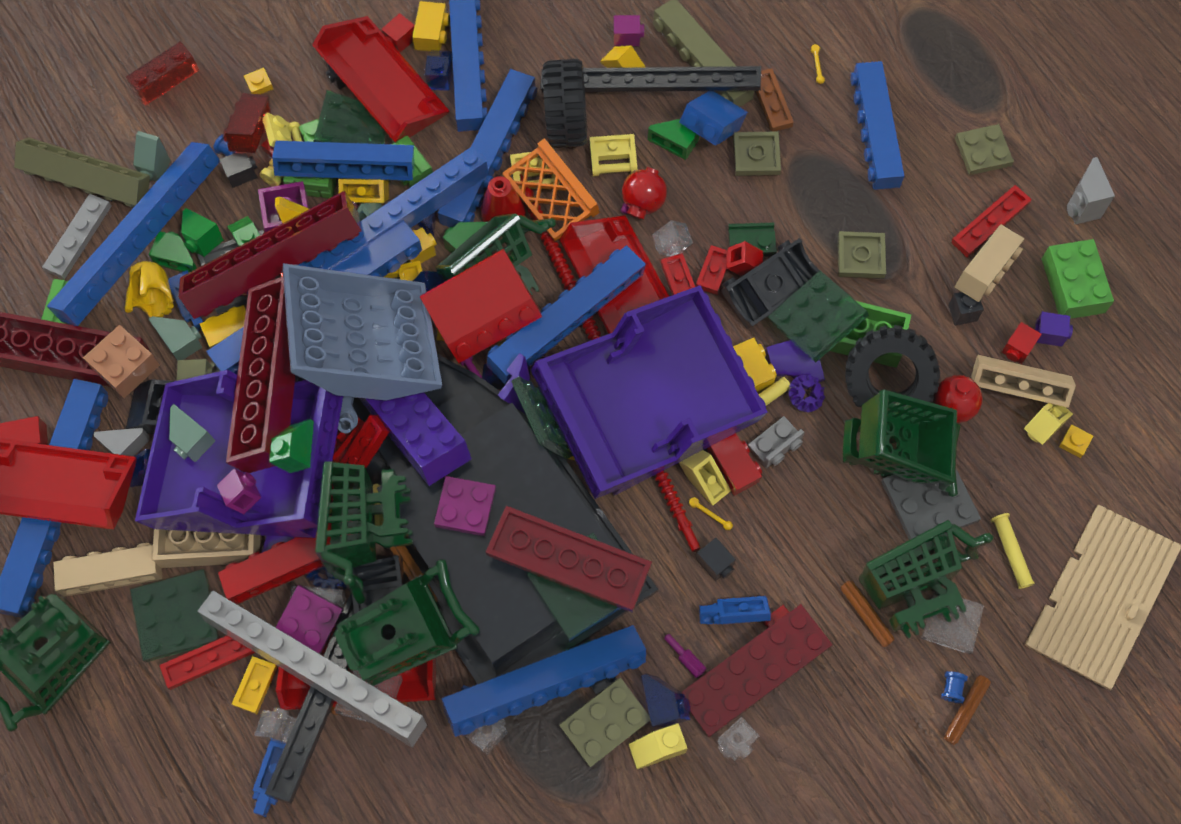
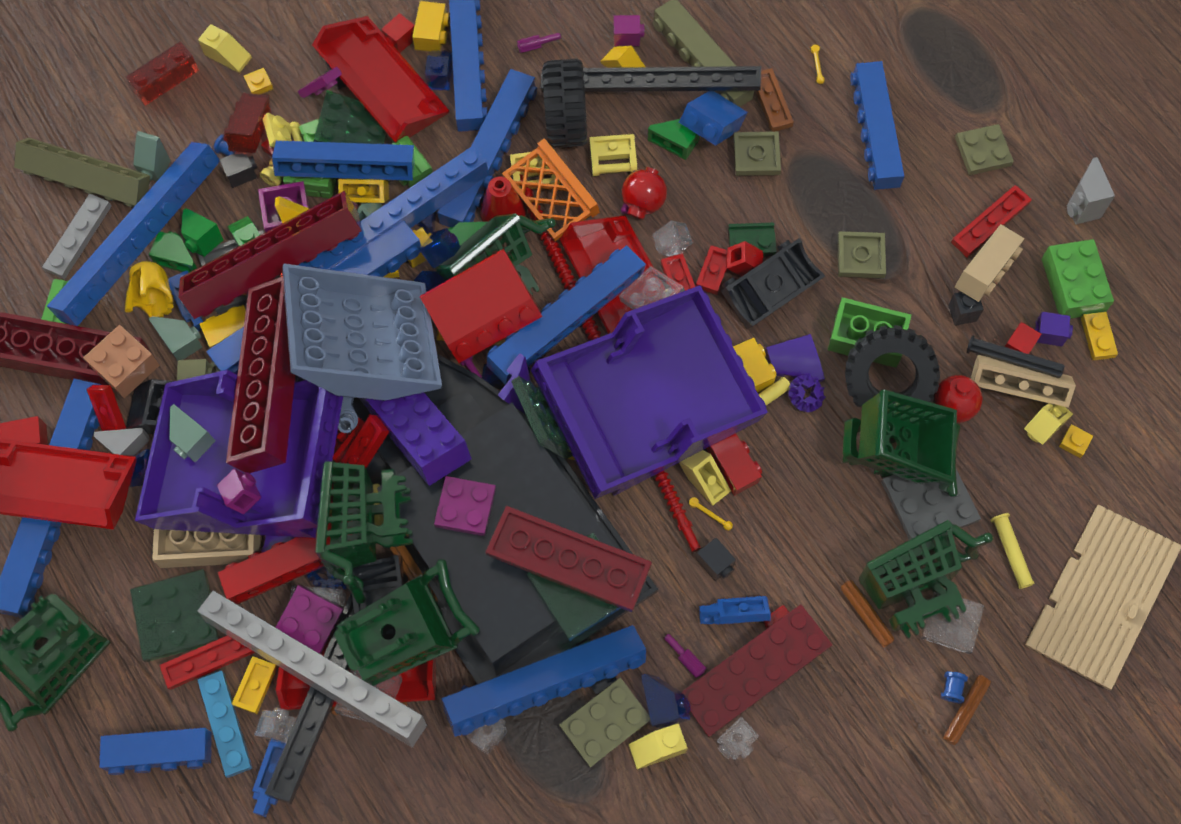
tan brick [54,543,163,597] -> none
green slope [269,419,314,473] -> none
yellow plate [398,261,425,283] -> none
light grey bracket [748,416,805,469] -> none
clear green plate [768,270,869,363] -> none
none -> red plate [87,385,126,431]
none -> blue brick [99,728,212,775]
none -> dark azure plate [197,671,253,778]
none -> light yellow slope [198,24,252,73]
none -> magenta hinge [298,67,342,98]
none -> clear blue slope [420,228,461,269]
none -> magenta axle [517,33,561,53]
none -> clear plate [619,266,685,310]
none -> black axle [966,335,1065,378]
none -> yellow plate [1081,312,1118,361]

